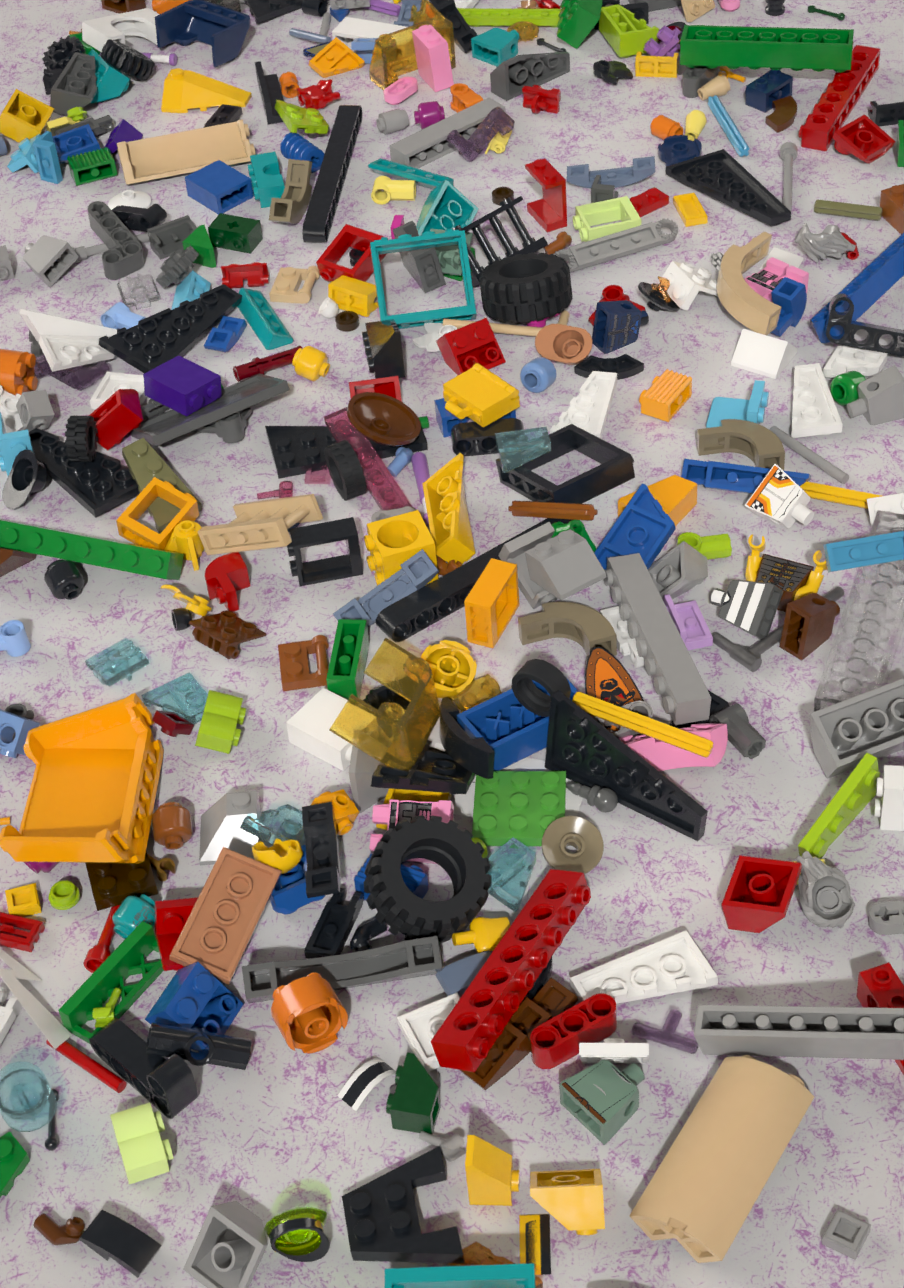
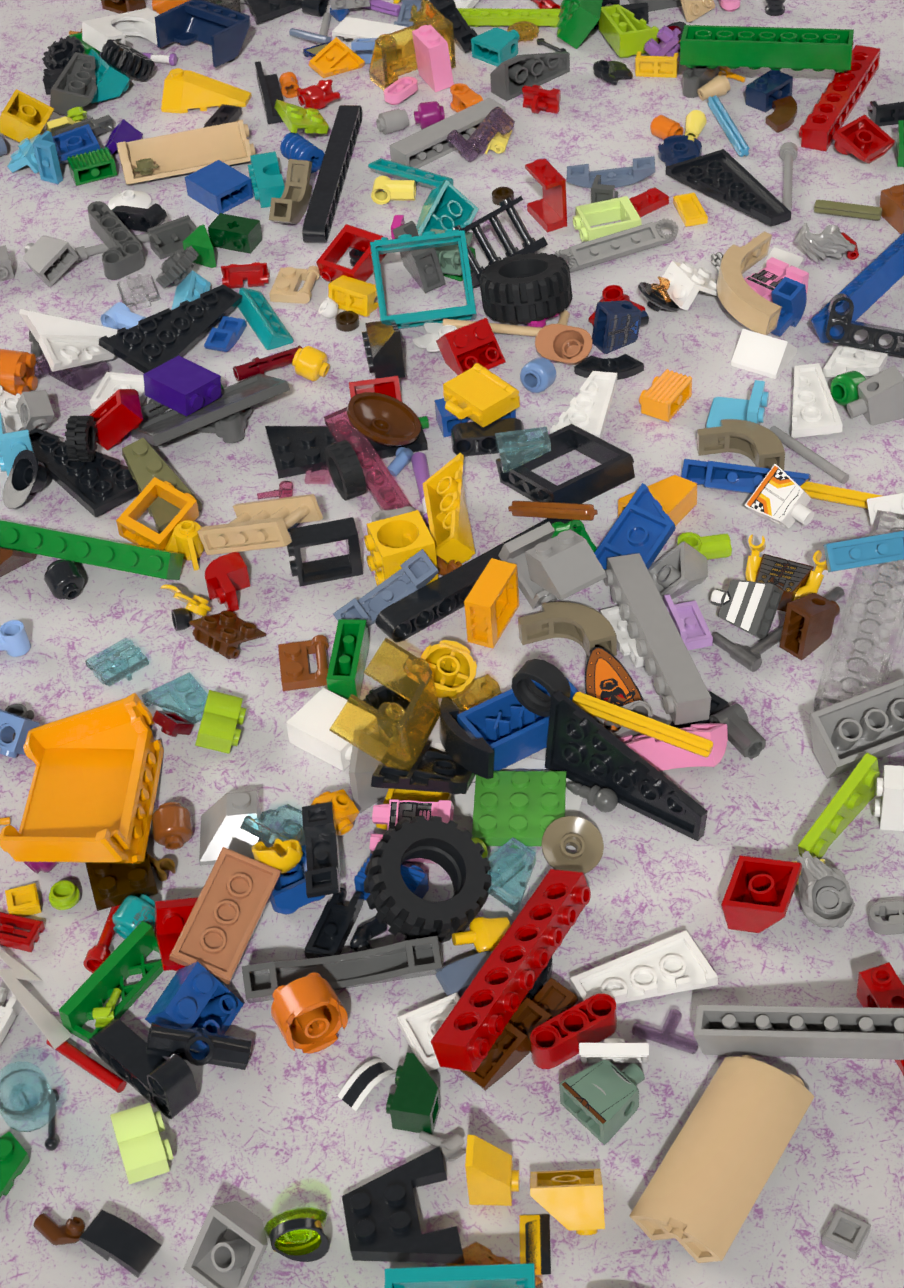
medium nougat plate [517,0,540,9] -> none
dark orange arm [543,231,572,255] -> none
dark green hinge [808,5,845,21] -> none
none -> olive plate [133,158,159,175]

